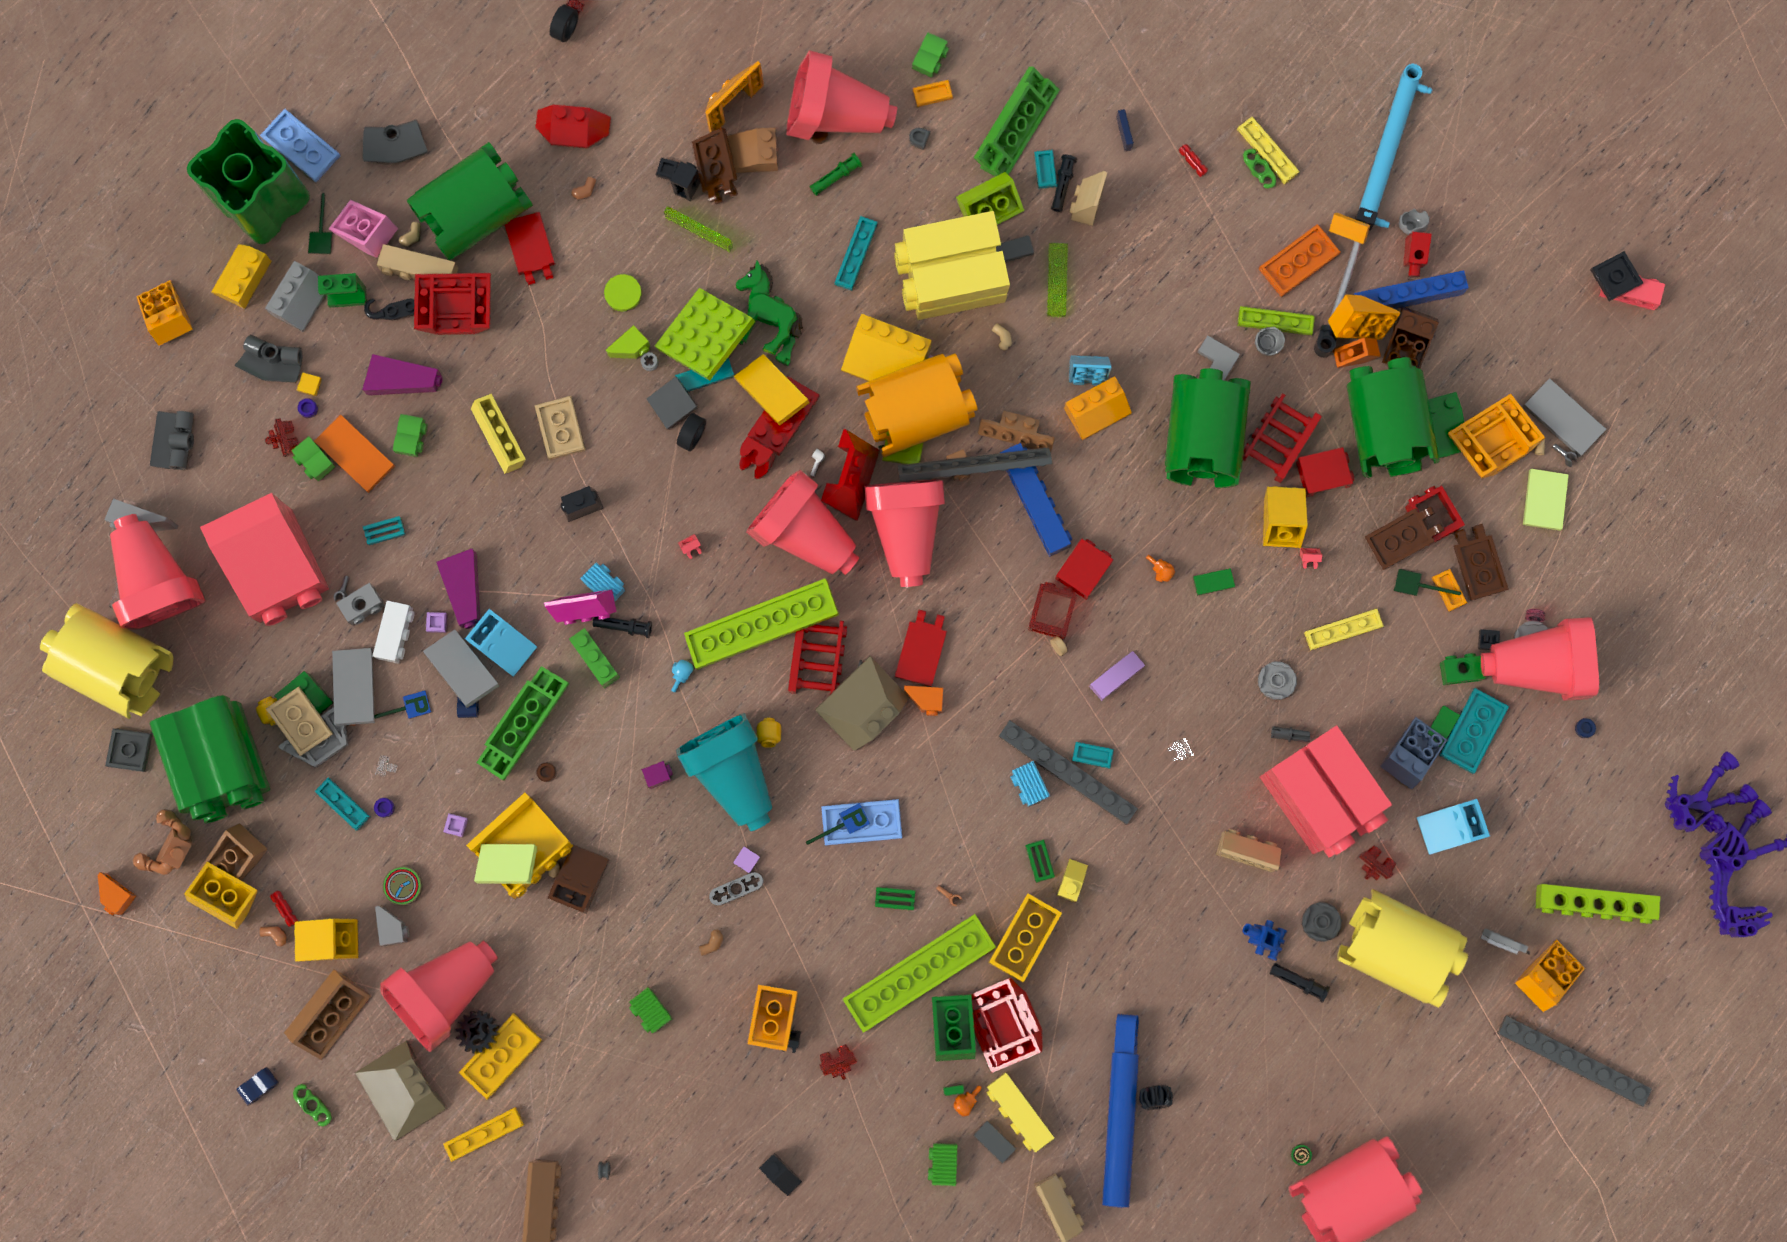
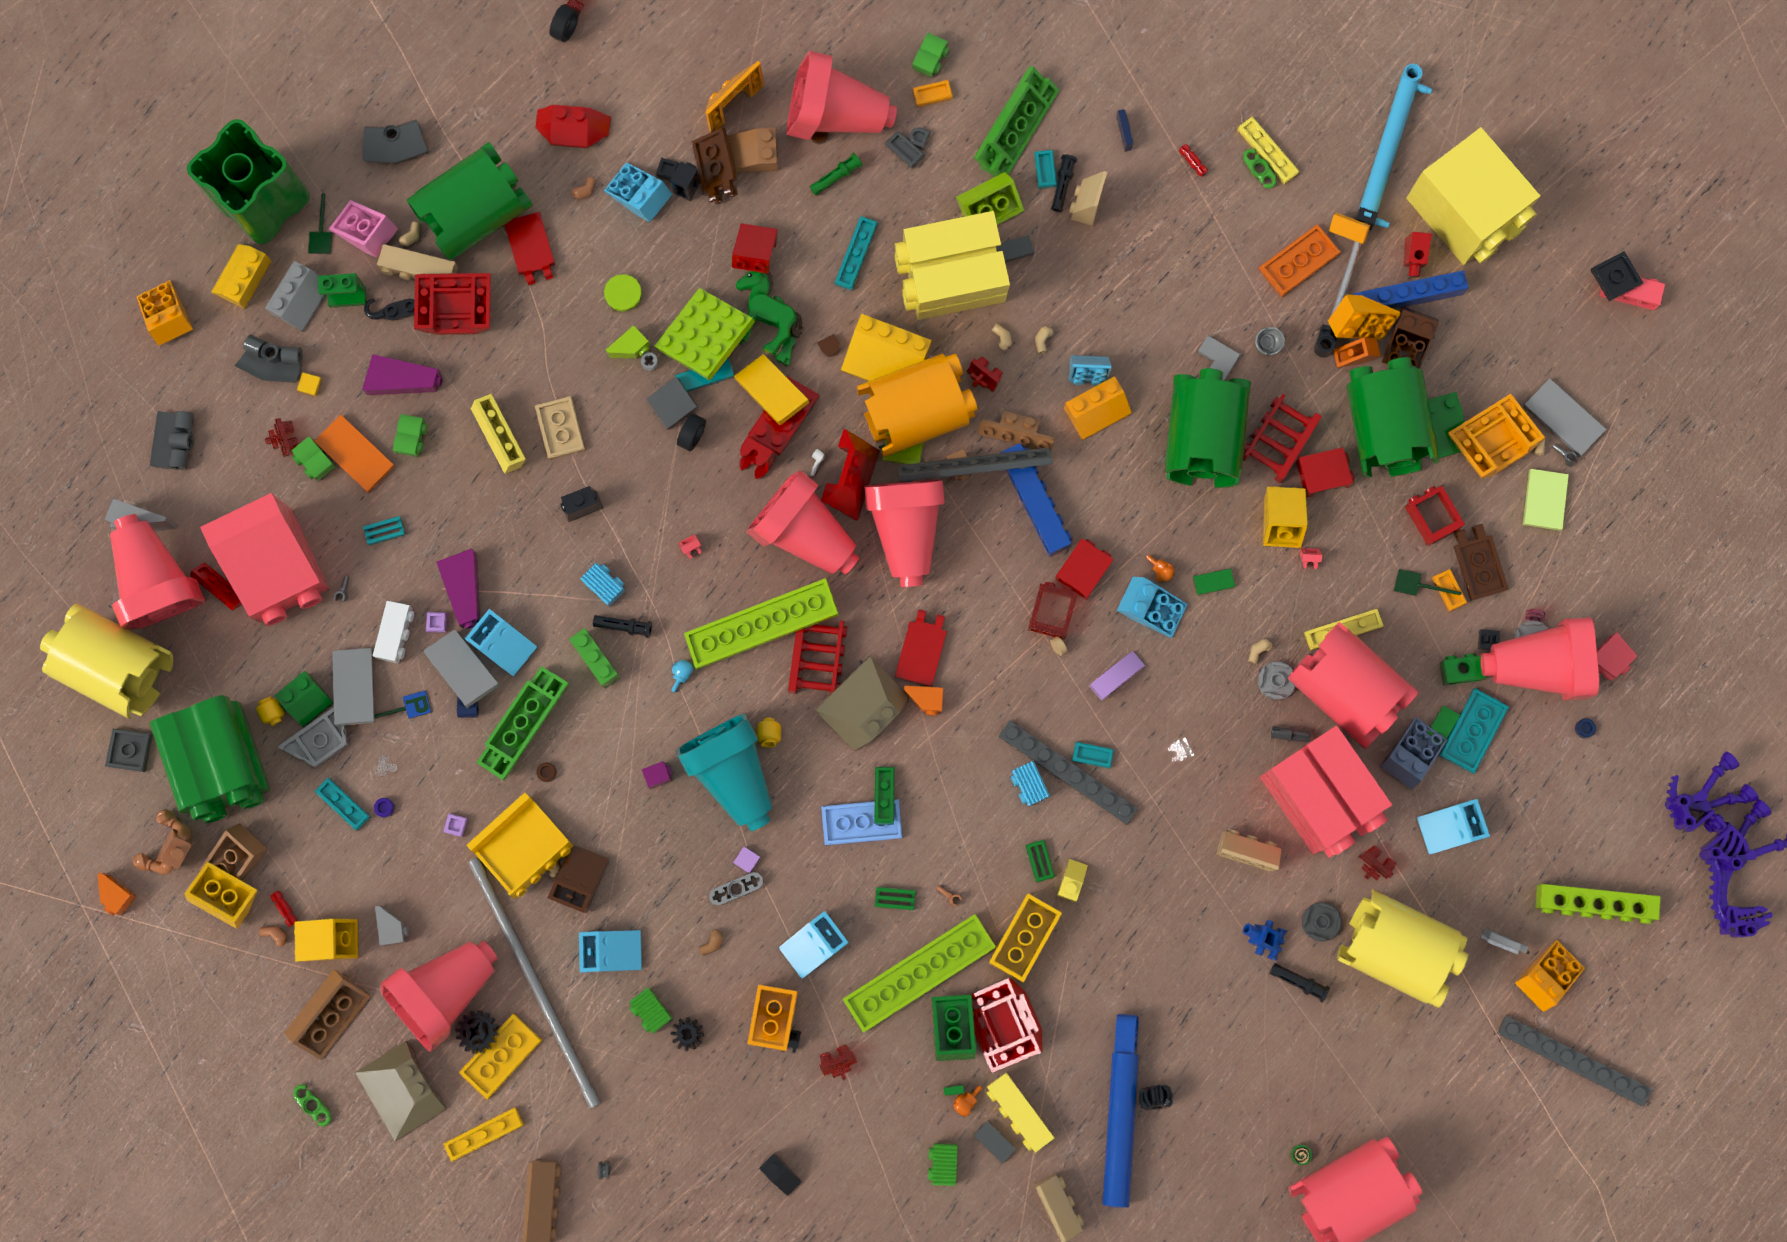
dark blue axle [236,1067,279,1106] -> none
light blue tile [260,109,341,182] -> none
tan tile [266,686,333,756] -> none
dark purple tile [298,398,318,418] -> none
light grey brick [337,583,385,625] -> none
tile [382,866,423,906] -> none
yellowish green tile [474,844,537,884] -> none
dark pink slope [544,589,617,625] -> none
clear neon green tile [664,206,733,252] -> none
piece [806,803,870,845] -> none
clear neon green tile [1047,243,1068,317] -> none
lime tile [1237,306,1315,336] -> none
reddish brown tile [1365,507,1444,570] -> none
light grey hair [1399,209,1430,235] -> none
none -> red plate [190,562,242,611]
none -> light grey piece [468,857,600,1109]
none -> medium azure slope [579,930,642,973]
none -> medium azure slope [604,162,672,222]
none -> black gear [671,1017,705,1051]
none -> red panel [732,223,777,274]
none -> slope [779,911,849,979]
none -> reddish brown tile [817,334,840,357]
none -> green tile [874,767,895,825]
none -> dark grey tile [885,130,925,169]
none -> red hips [967,357,1003,392]
none -> tan arm [1035,326,1053,354]
none -> medium azure slope [1117,577,1188,638]
none -> tan arm [1248,639,1272,664]
none -> coral brick [1288,622,1419,749]
none -> light yellow brick [1406,127,1540,266]
none -> coral torso [1597,632,1637,681]

